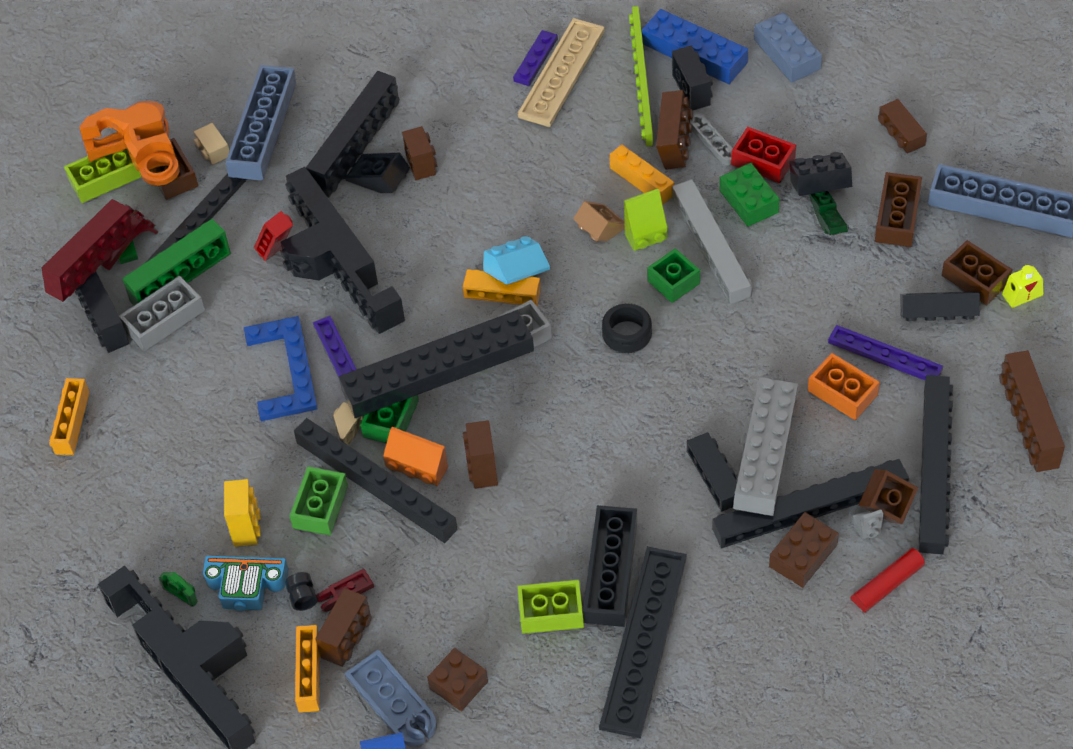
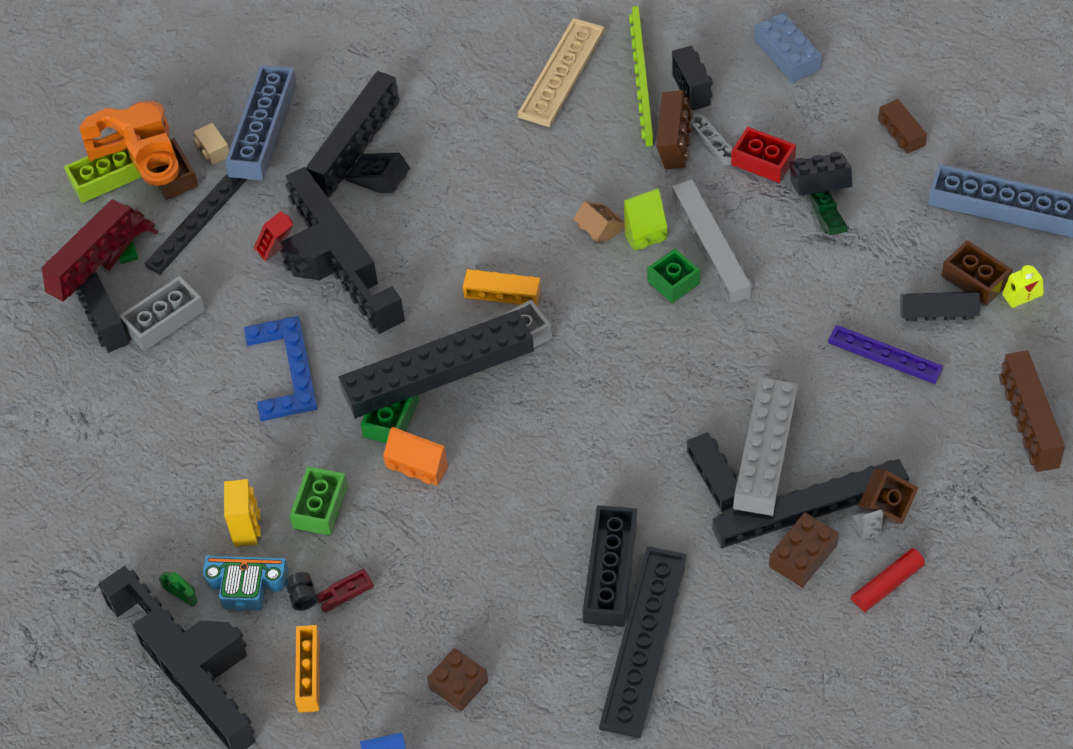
light orange brick [49,378,90,455] -> none
green brick [122,219,231,306] -> none
black brick [294,418,458,543] -> none
dark purple plate [313,316,357,378] -> none
reddish brown brick [315,588,372,667] -> none
tan slope [333,402,364,446] -> none
sand blue plate [345,650,436,746] -> none
reddish brown brick [402,126,438,181] -> none
reddish brown brick [463,420,498,489] -> none
medium azure slope [483,236,550,285] -> none
dark purple plate [513,30,558,86] -> none
lime brick [517,580,584,634] -> none
black tyre [602,303,652,354] -> none
light orange brick [609,144,674,205] -> none
blue brick [642,9,748,84] -> none
green brick [719,163,780,227] -> none
orange brick [808,353,880,421] -> none
reddish brown brick [875,172,922,247] -> none
black brick [918,375,953,554] -> none

